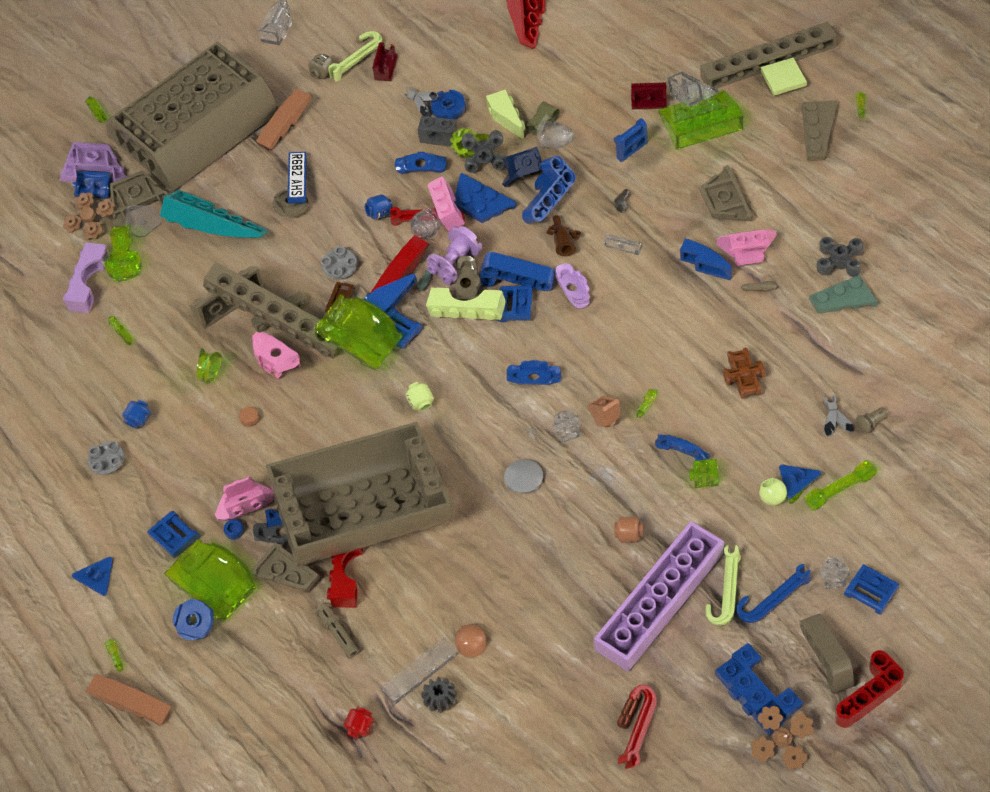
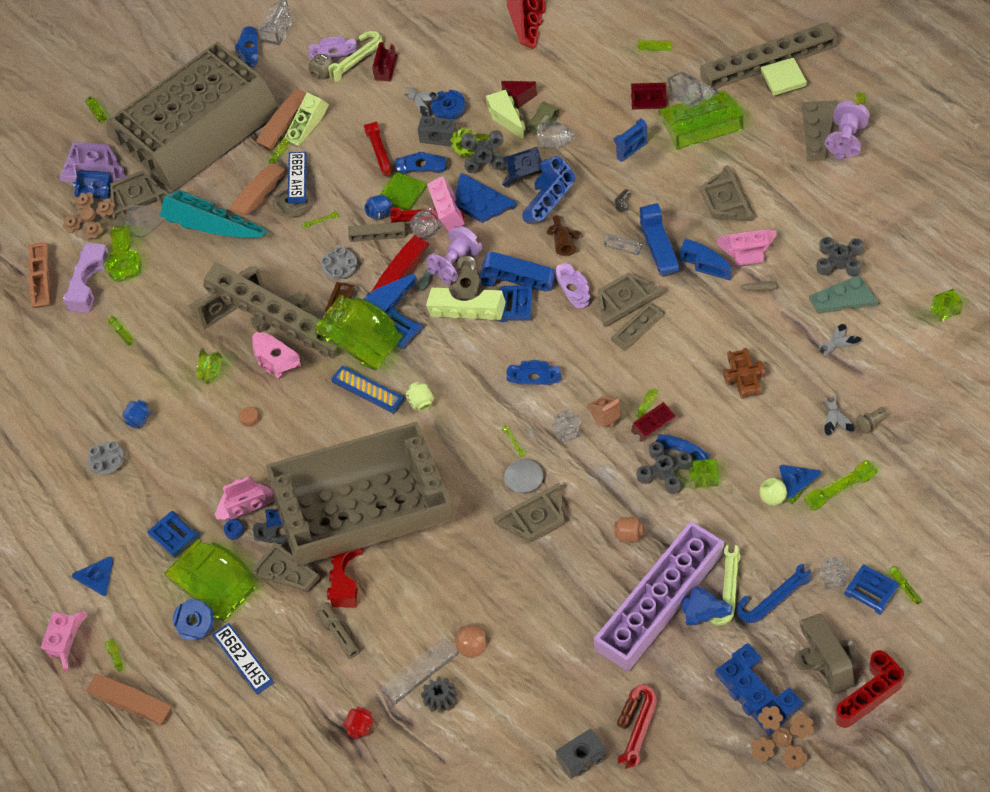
none -> nougat slope [28,242,51,308]
none -> bright pink piece [40,610,87,672]
none -> tile [212,623,274,695]
none -> nougat slope [230,163,286,216]
none -> blue piece [235,26,258,67]
none -> clear neon green piece [269,139,288,164]
none -> yellowish green slope [284,93,329,146]
none -> clear neon green hinge [302,211,338,229]
none -> lavender piece [309,36,358,58]
none -> tile [331,366,405,414]
none -> dark tan piece [348,222,406,242]
none -> red piece [363,121,393,177]
none -> clear neon green tile [379,172,427,210]
none -> dark tan wing [493,483,564,542]
none -> dark red slope [501,81,537,108]
none -> clear neon green hinge [502,425,524,457]
none -> dark grey brick [555,728,606,779]
none -> dark tan wing [598,273,664,327]
none -> dark tan tile [611,303,663,351]
none -> dark red hinge [631,402,676,442]
none -> dark grey gear [636,442,693,494]
none -> clear neon green axle [638,40,671,51]
none -> blue beam [640,203,679,276]
none -> blue rock [682,586,733,625]
none -> dark tan piece [795,640,856,671]
none -> light grey piece [818,324,861,357]
none -> lavender piece [825,101,870,159]
none -> clear neon green piece [889,566,921,605]
none -> clear neon green brick [931,289,963,321]

